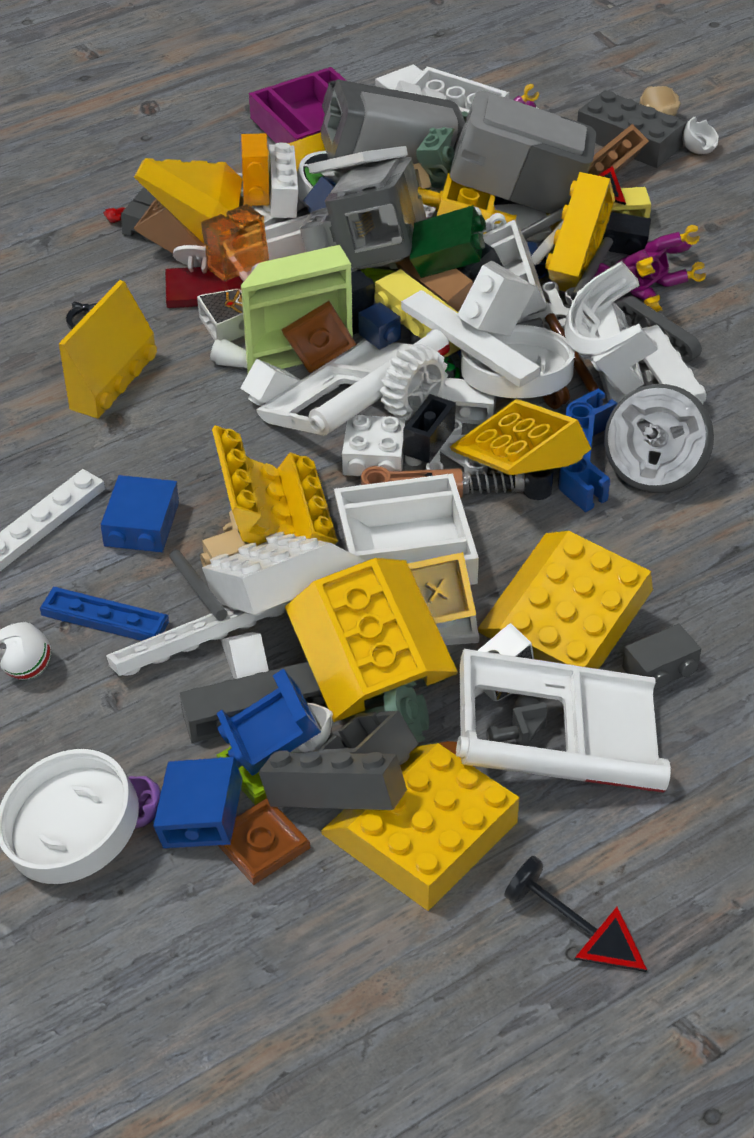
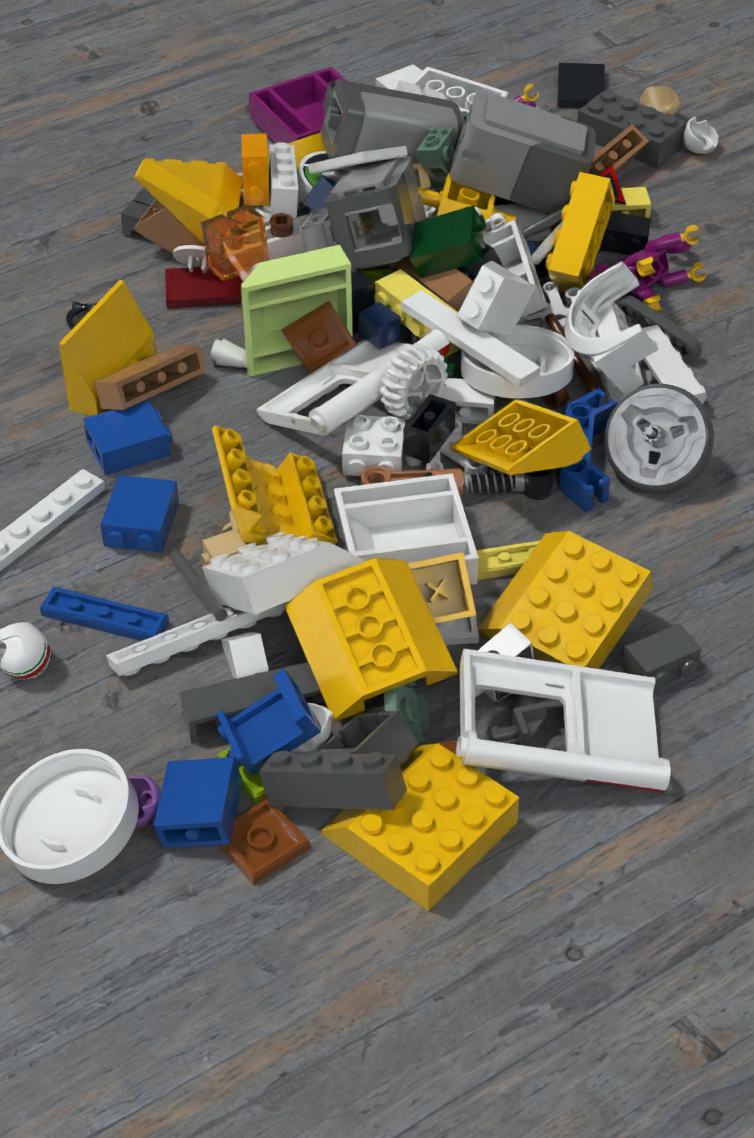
red piece [103,207,125,223] -> none
torso [197,289,245,341] -> none
white slope [241,359,300,406] -> none
black piece [504,856,647,972] -> none
dark grey piece [571,237,613,300] -> none
none -> blue brick [83,400,173,475]
none -> medium nougat brick [94,345,206,410]
none -> reddish brown bush [269,213,293,238]
none -> light yellow tile [476,541,540,580]
none -> black tile [557,62,605,108]

